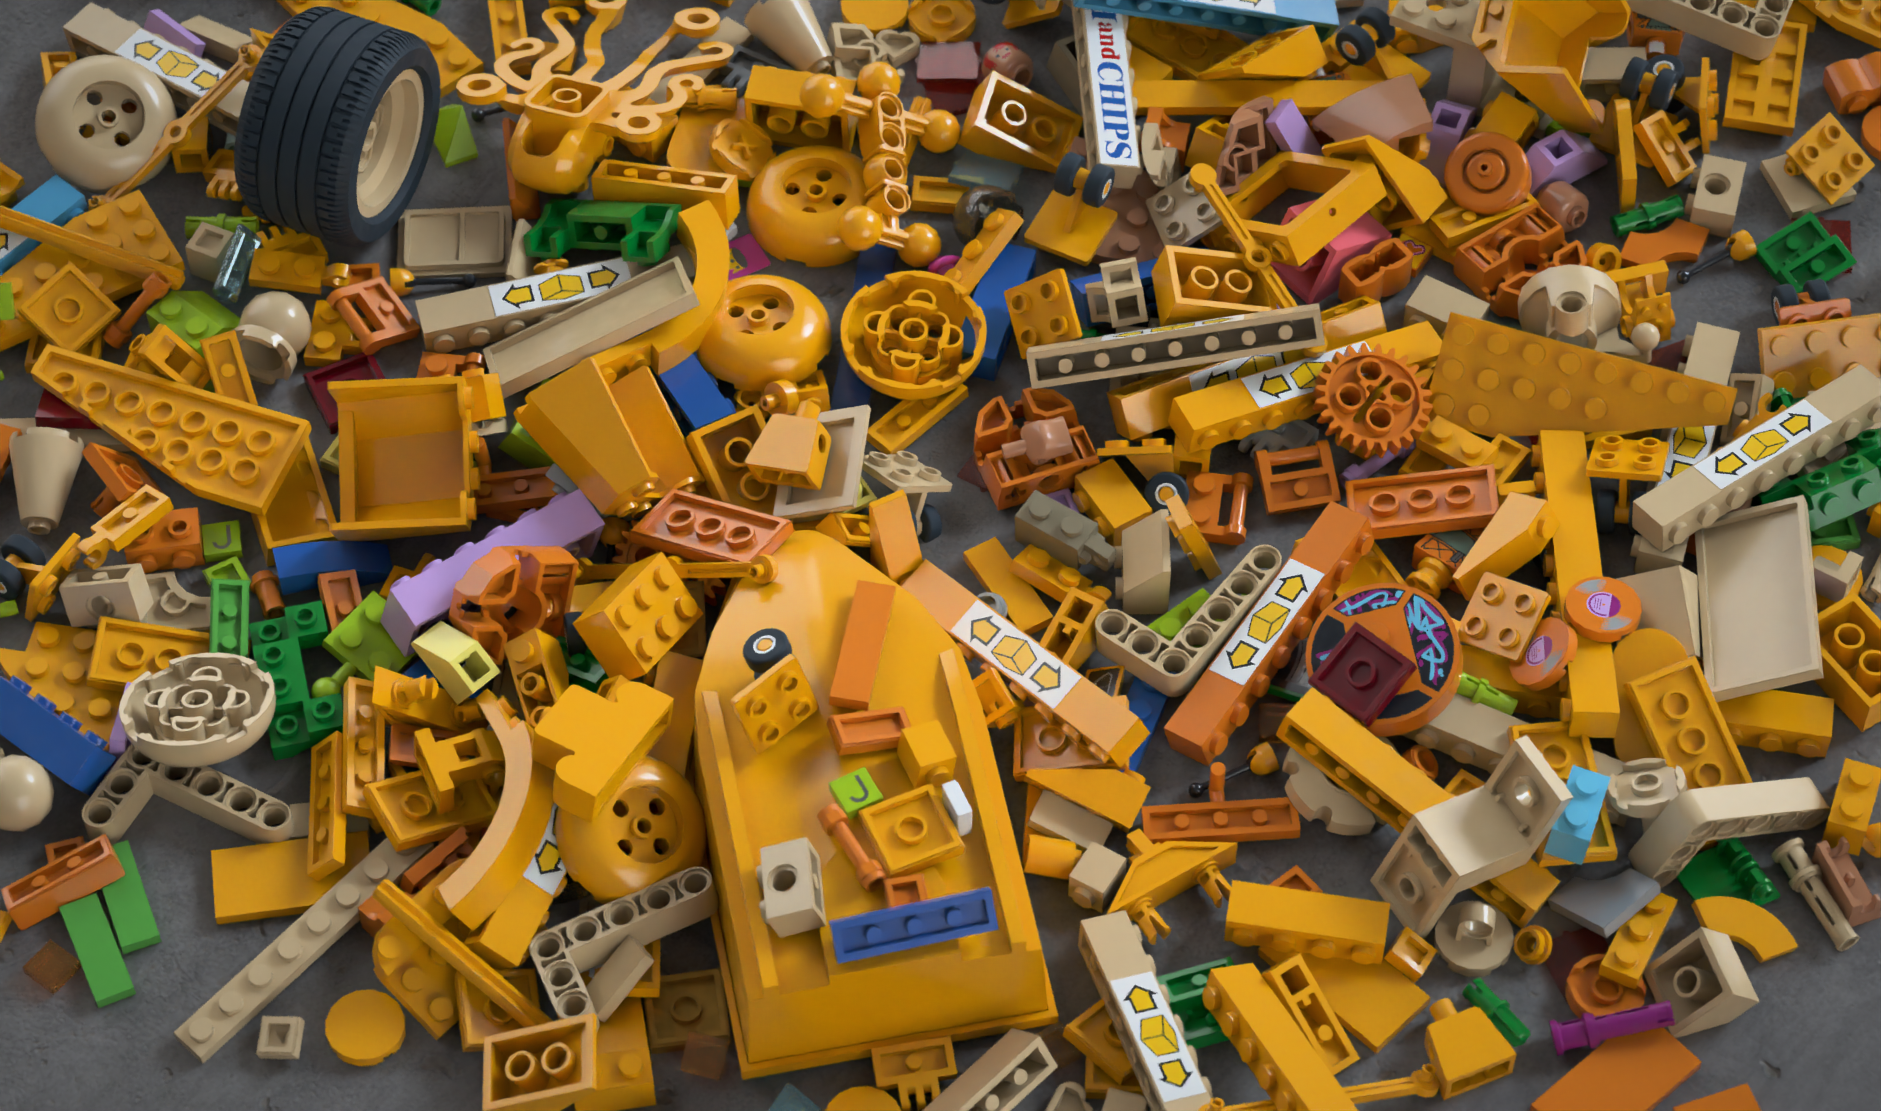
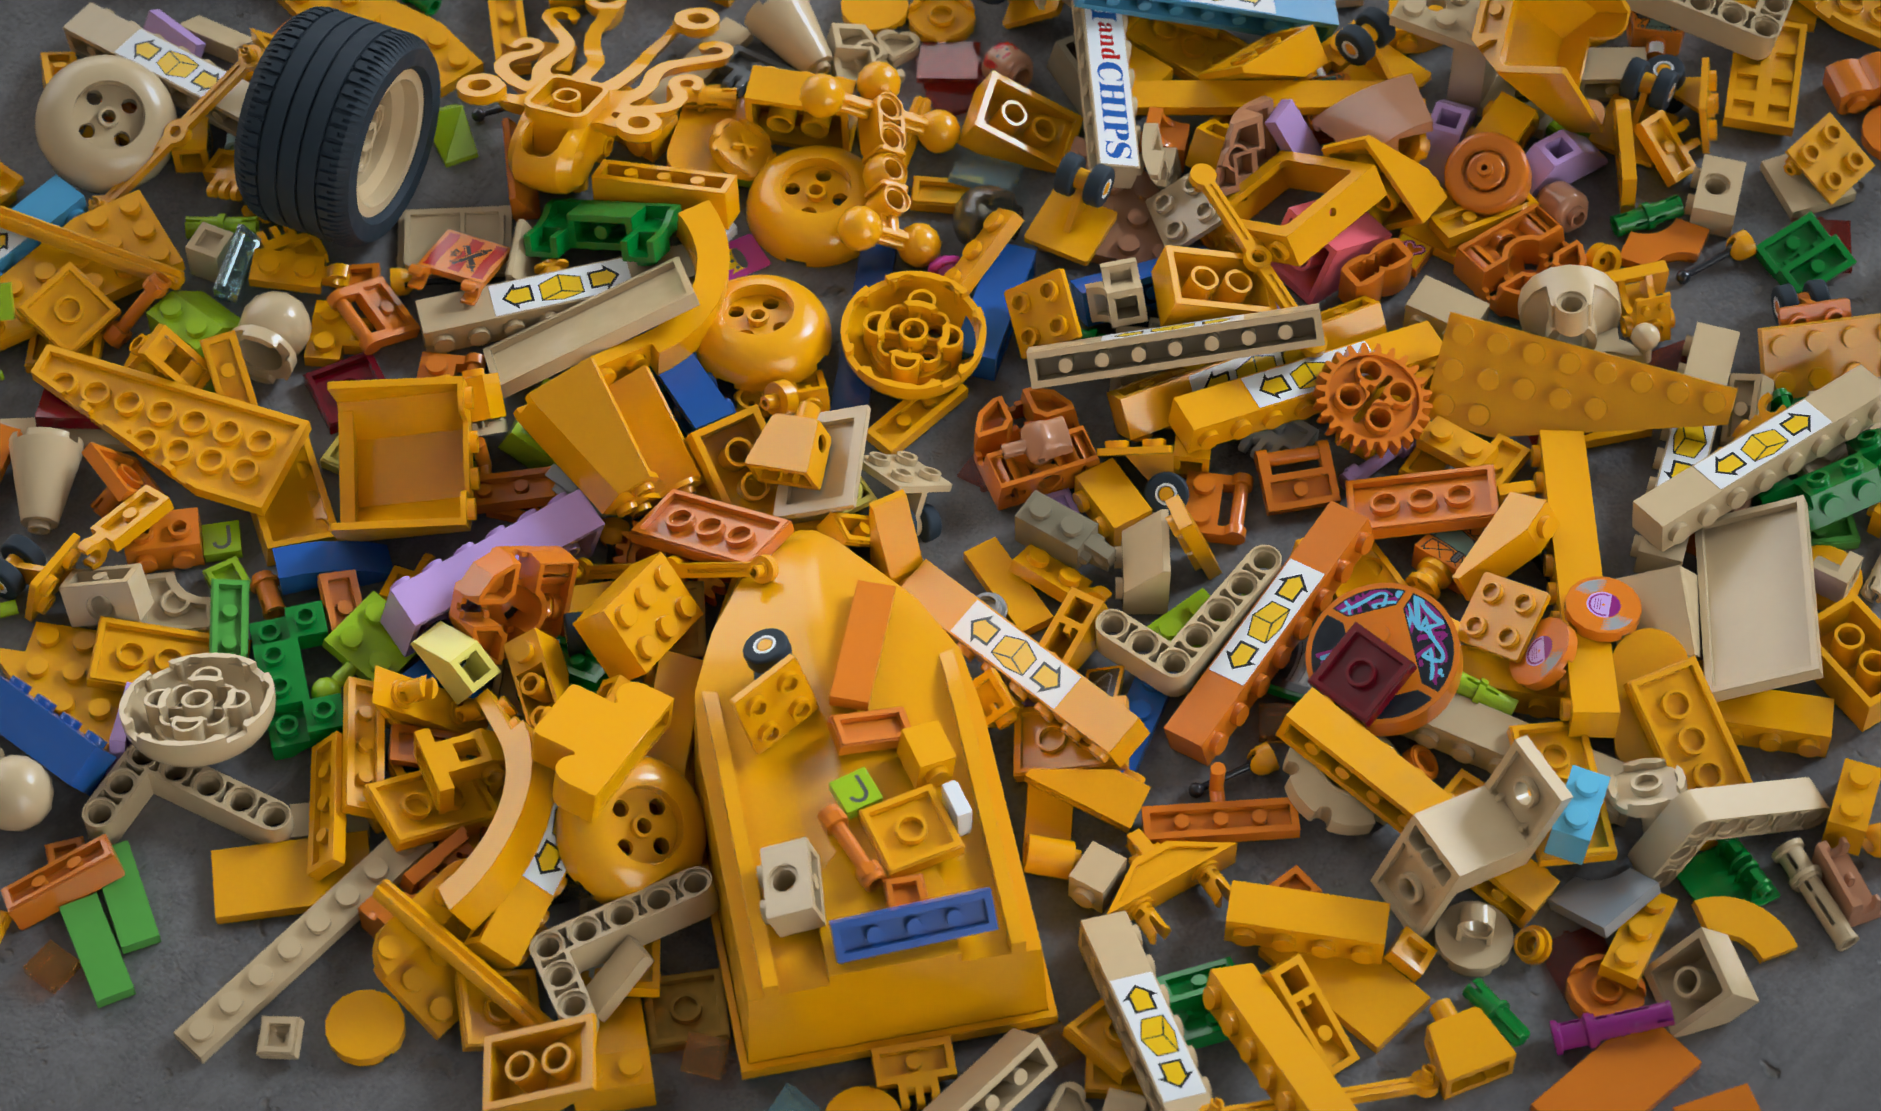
tan tile [1026,789,1114,854] -> none
light orange plate [1586,435,1670,536] -> none
none -> orange flag [408,229,511,306]

